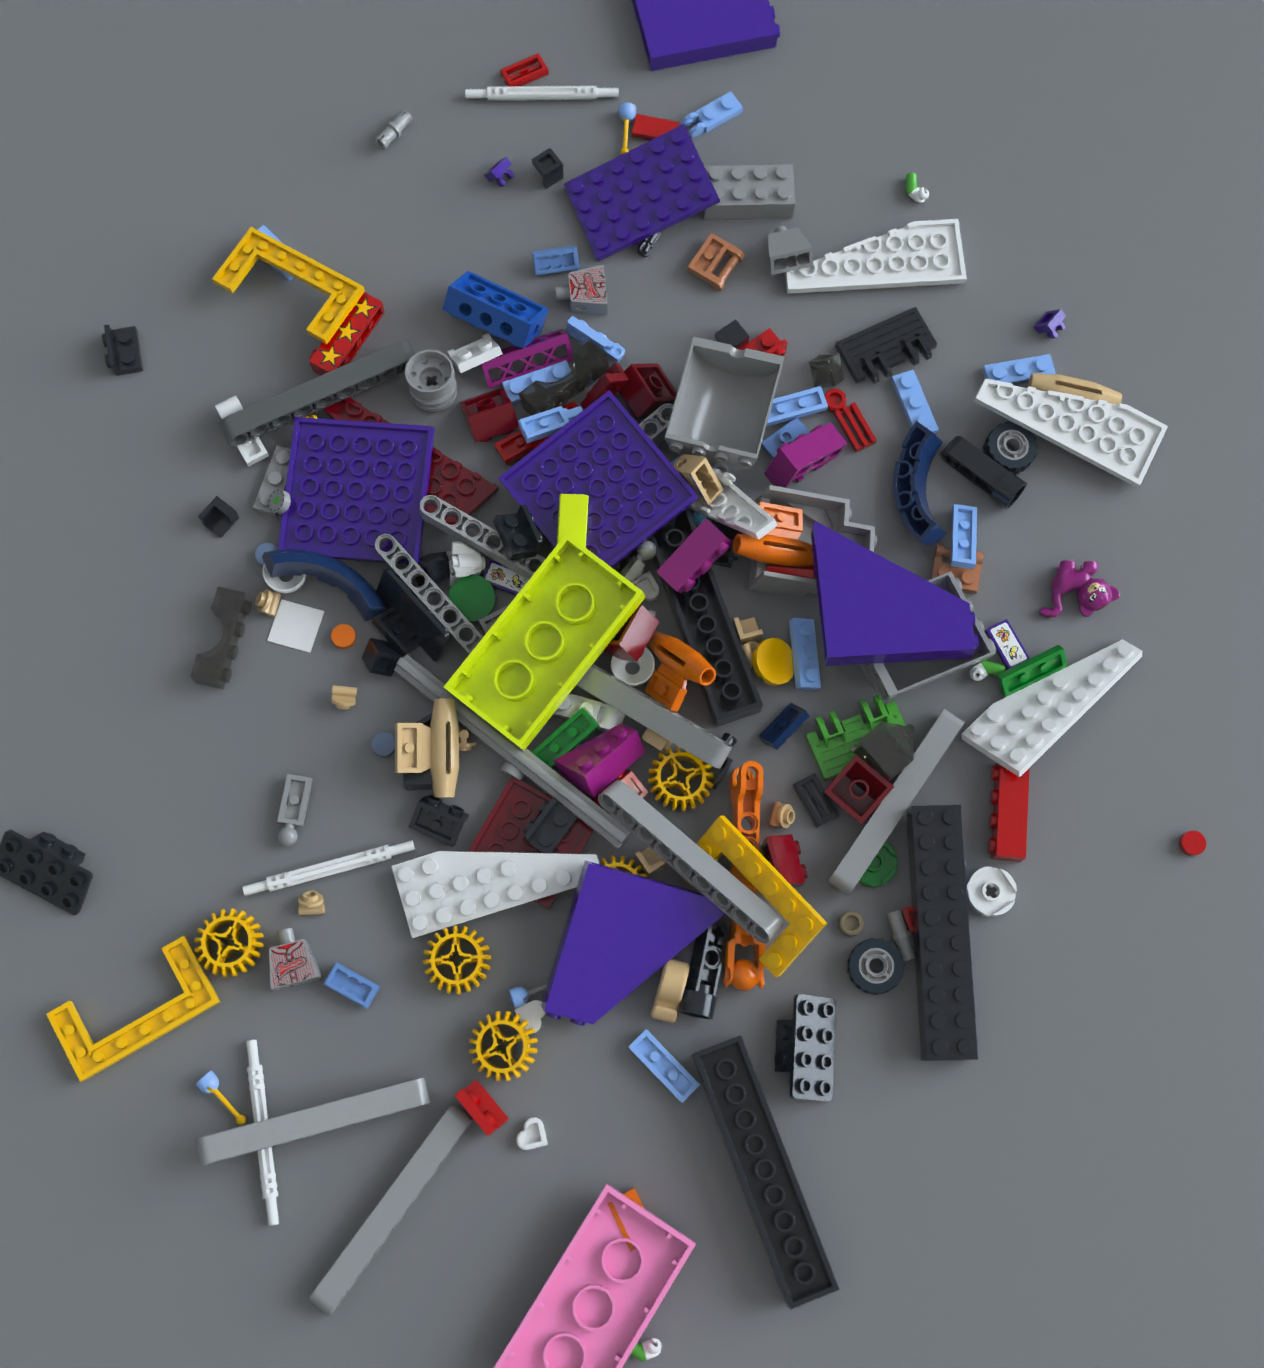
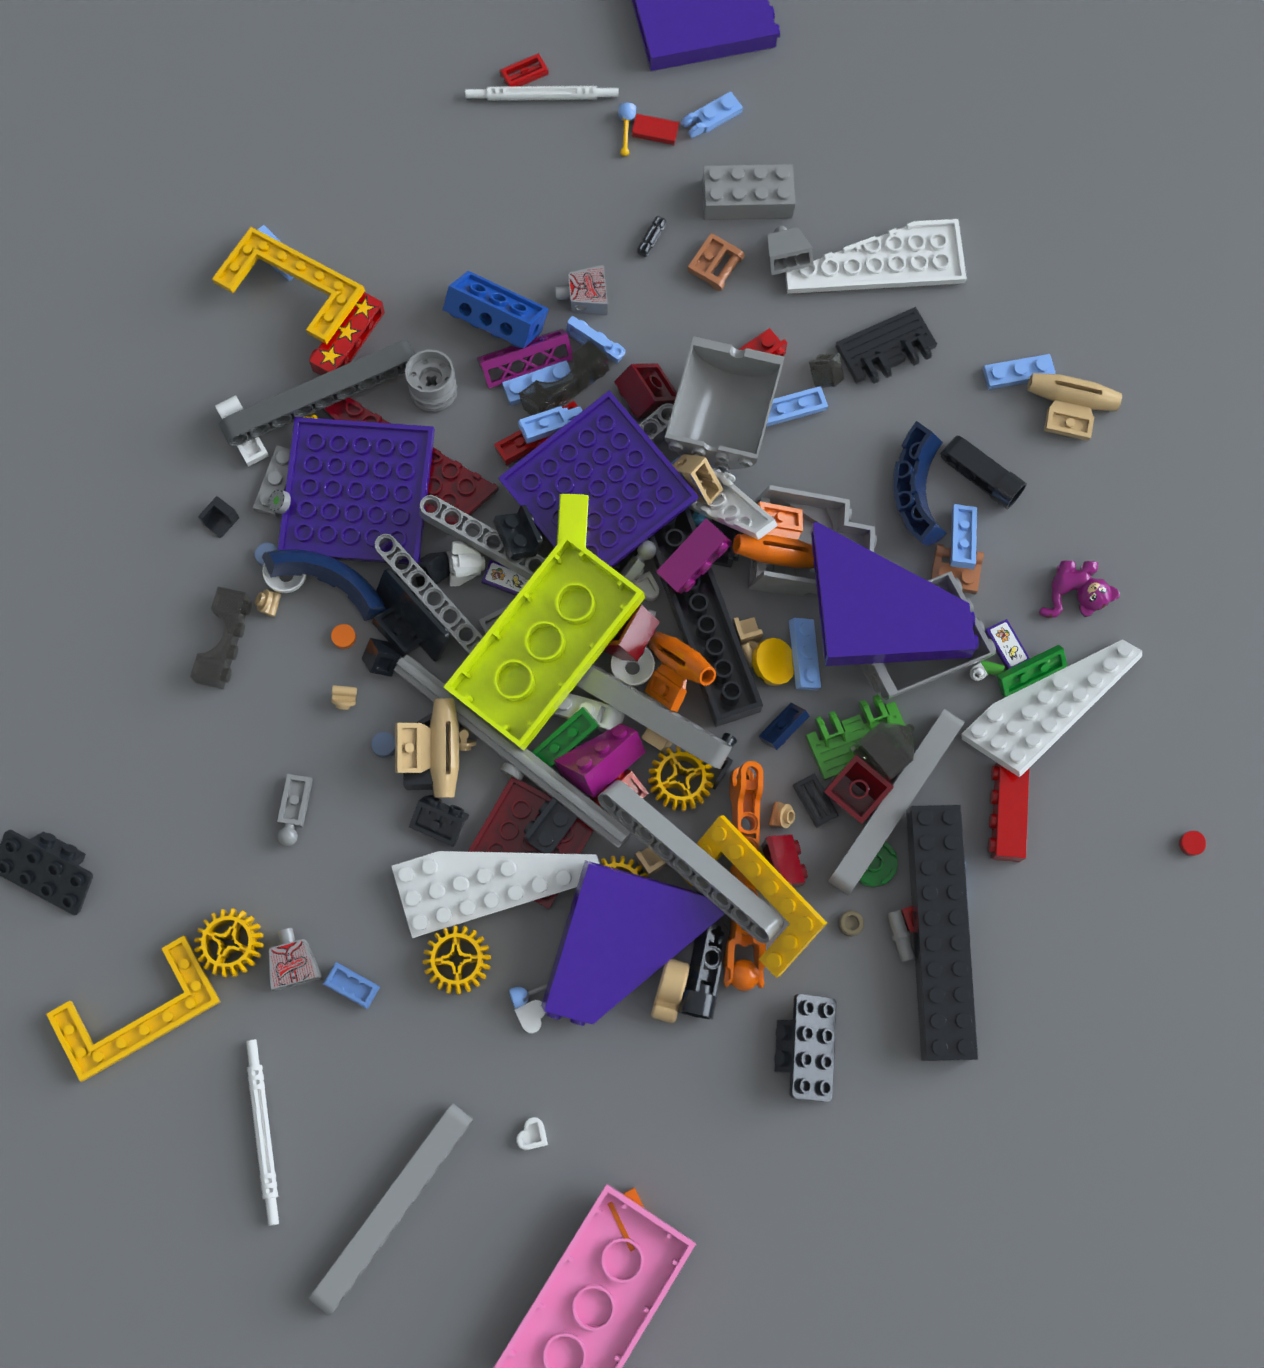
black bracket [102,324,143,376] -> none
light grey beam [195,1078,430,1166] -> none
hinge [196,1070,246,1125] -> none
white axle [242,840,415,896] -> none
white sticker [267,599,325,653] -> none
tan plate [298,891,325,915] -> none
light grey pin [374,110,412,150] -> none
white plate [447,333,502,373] -> none
green tile [448,574,497,622] -> none
red bracket [455,1080,508,1136] -> none
dark red slope [459,388,519,442] -> none
yellow gear [469,1011,538,1081] -> none
dark purple tile [484,157,515,187] -> none
black panel [532,148,564,189] -> none
medium blue plate [532,245,580,276] -> none
dark purple plate [564,124,720,262] -> none
dark red bracket [580,362,629,409] -> none
light blue plate [628,1029,700,1103] -> none
white arm [630,1338,662,1361] -> none
black brick [691,1035,840,1310] -> none
black panel [715,319,750,349] -> none
medium blue plate [761,417,810,460] -> none
magenta wedge [764,422,847,488] -> none
red tile [766,564,815,579] -> none
red tile [824,389,847,413] -> none
red tile [834,402,877,453] -> none
black wheel [847,938,904,995] -> none
light blue plate [891,370,939,434] -> none
arm [906,173,929,203] -> none
white plate [966,867,1017,917] -> none
white wing [973,379,1168,487] -> none
black wheel [983,421,1038,475] -> none
dark purple tile [1034,309,1066,338] -> none

